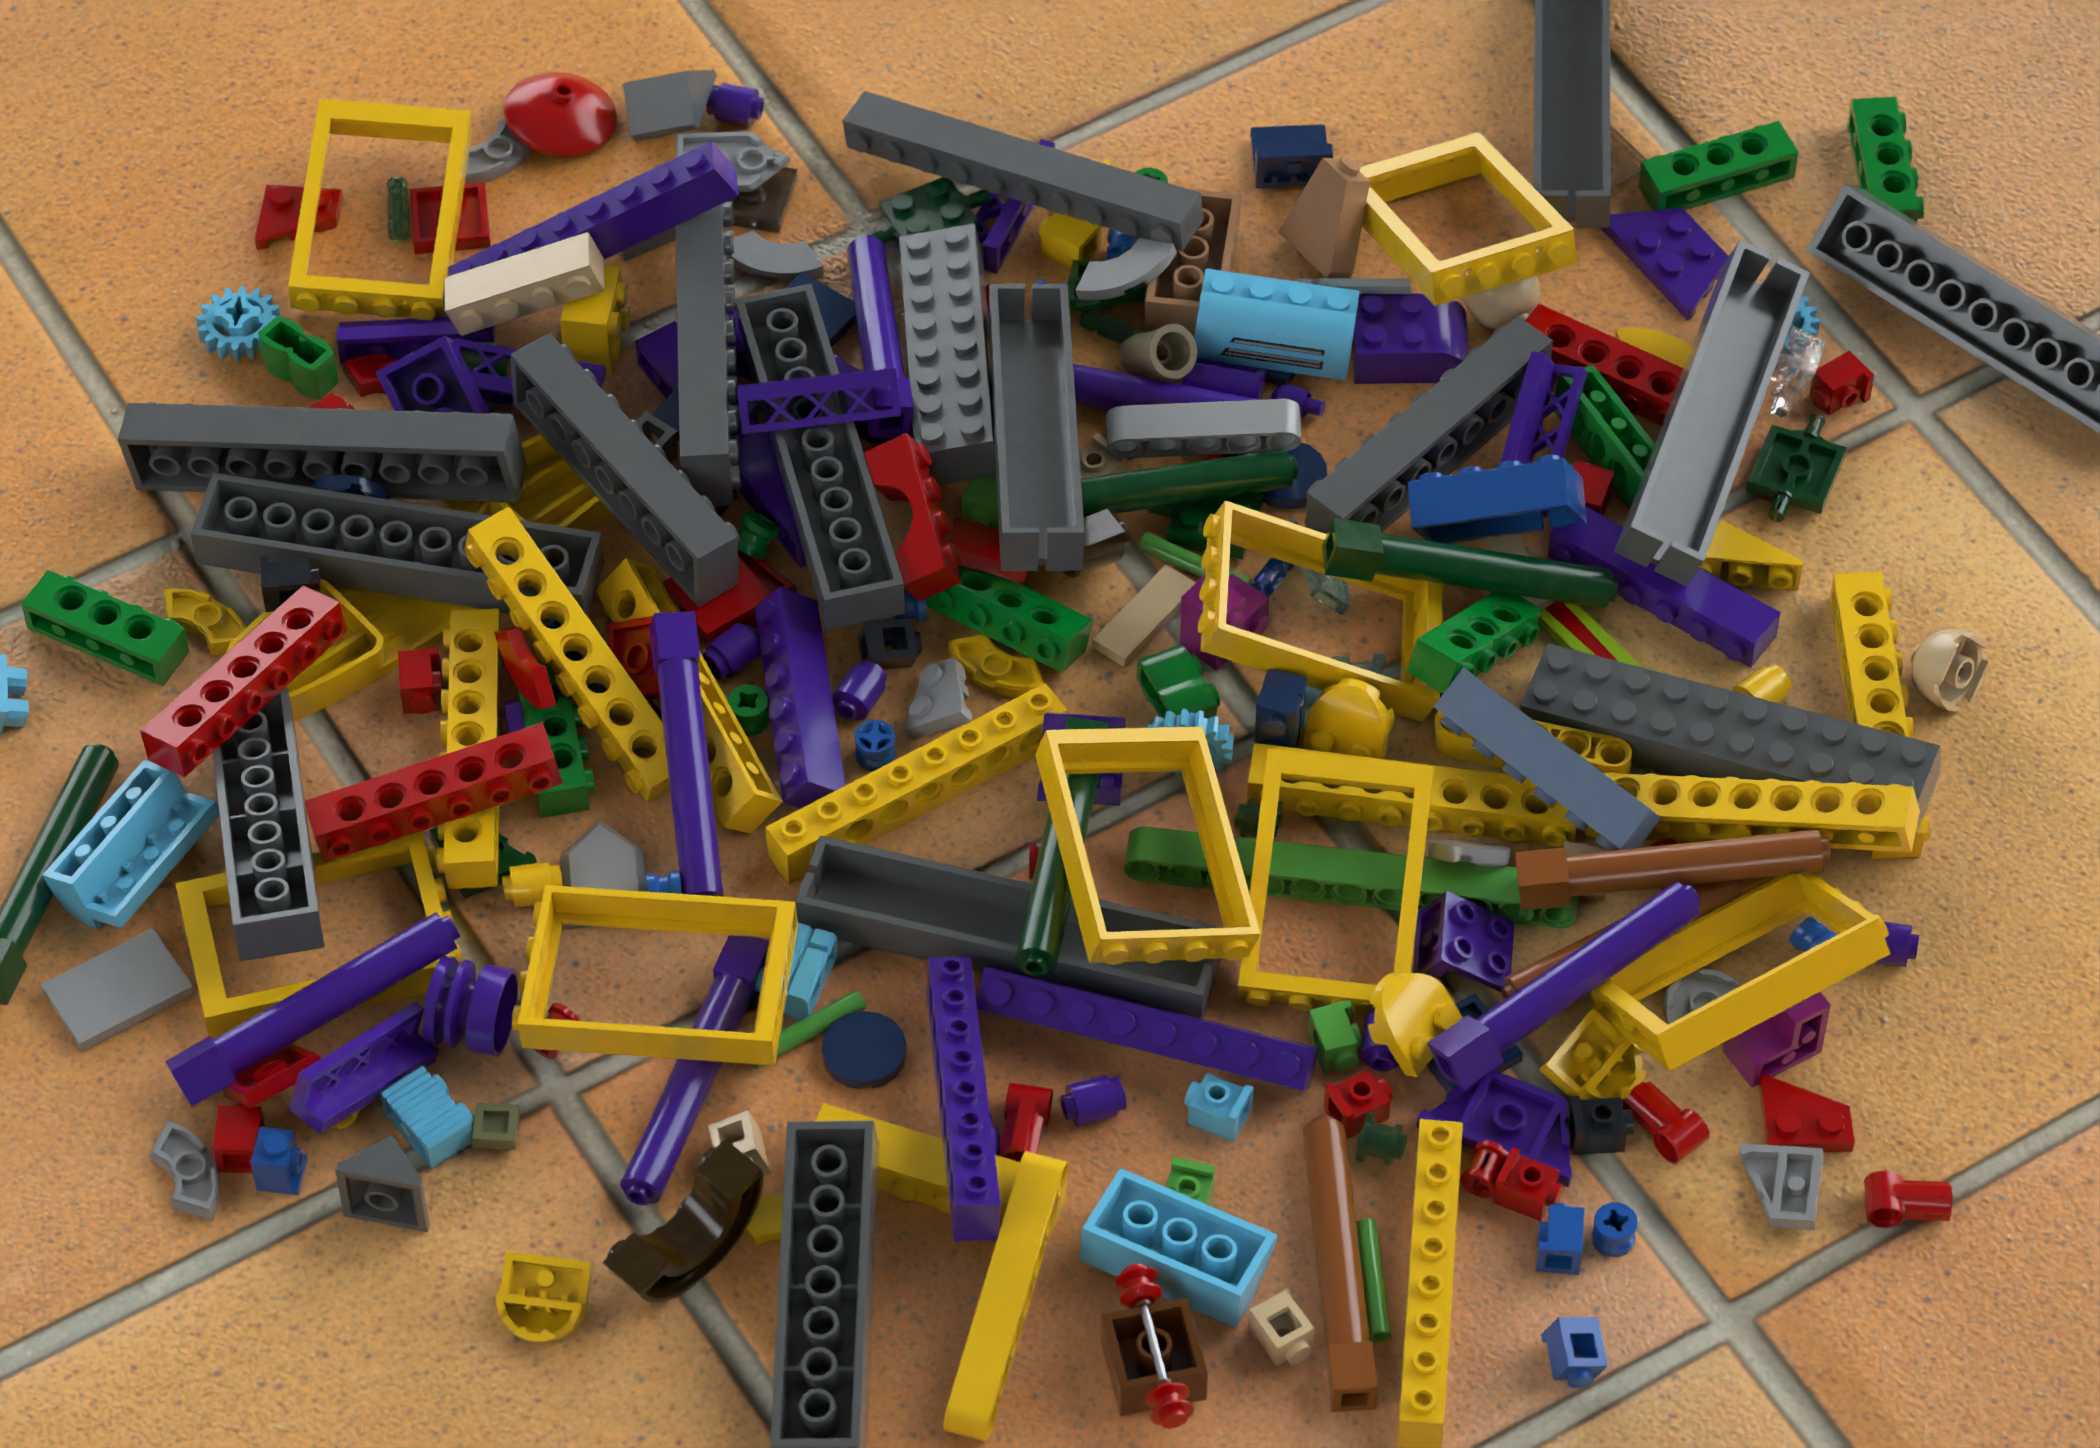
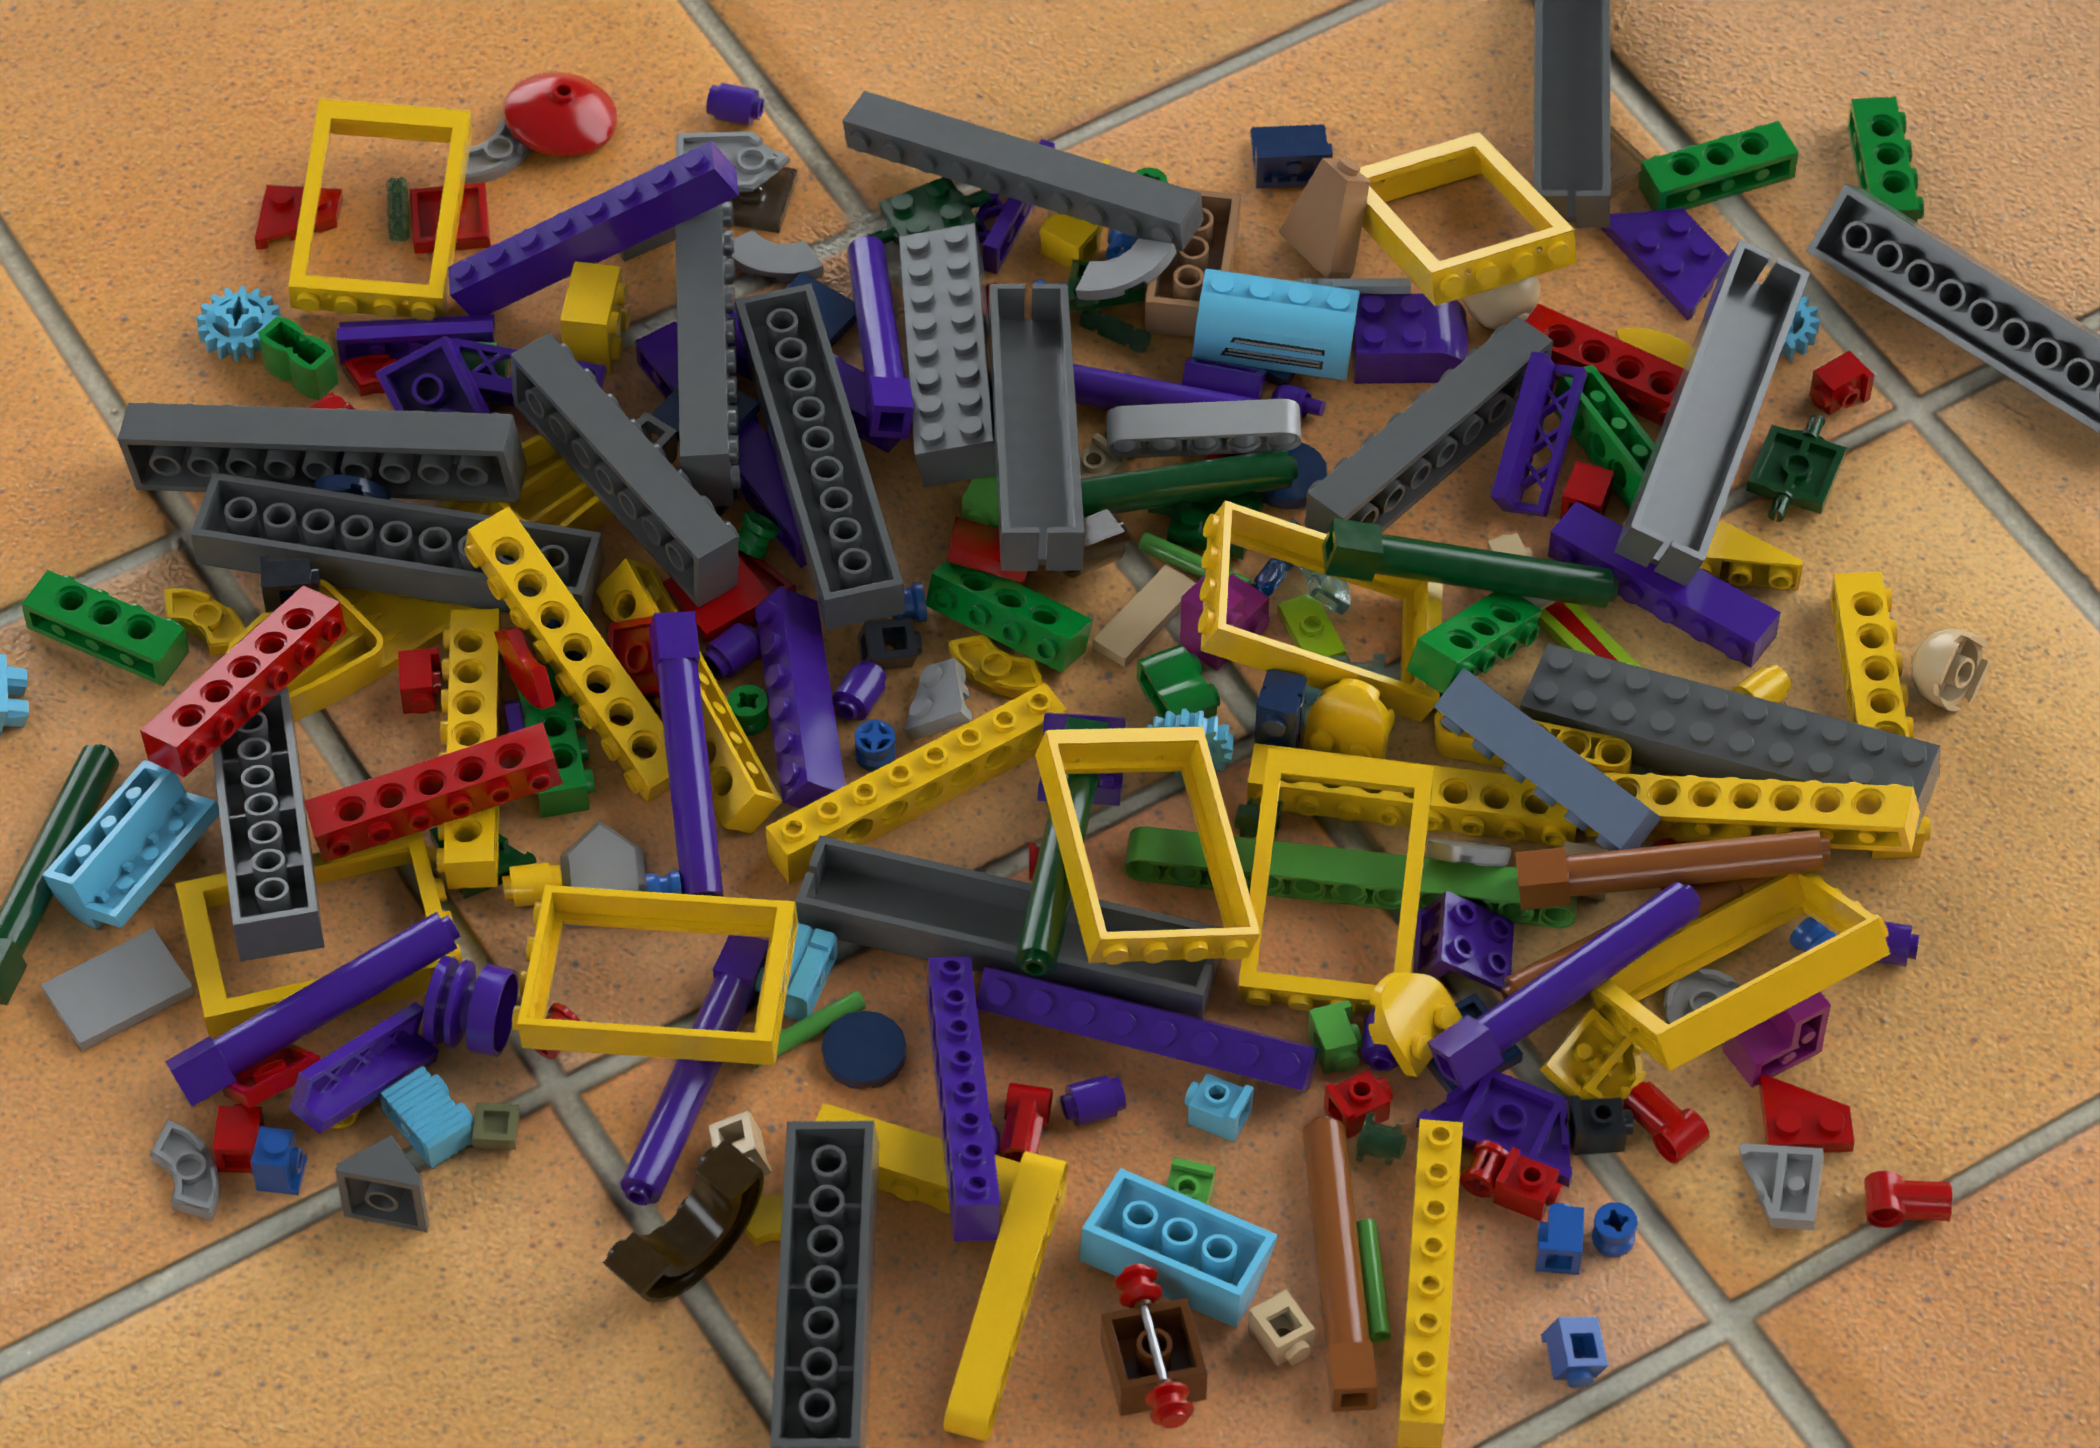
tan brick [445,232,605,336] -> none
yellow slope [496,1251,594,1343] -> none
dark grey slope [623,70,717,141] -> none
dark purple fence [736,367,901,434] -> none
red arch [864,433,961,601] -> none
dark tan plant [1119,324,1197,379] -> none
blue piece [1408,455,1587,544] -> none
clear bracket [1770,326,1826,418] -> none
none -> lime plate [1277,592,1347,661]

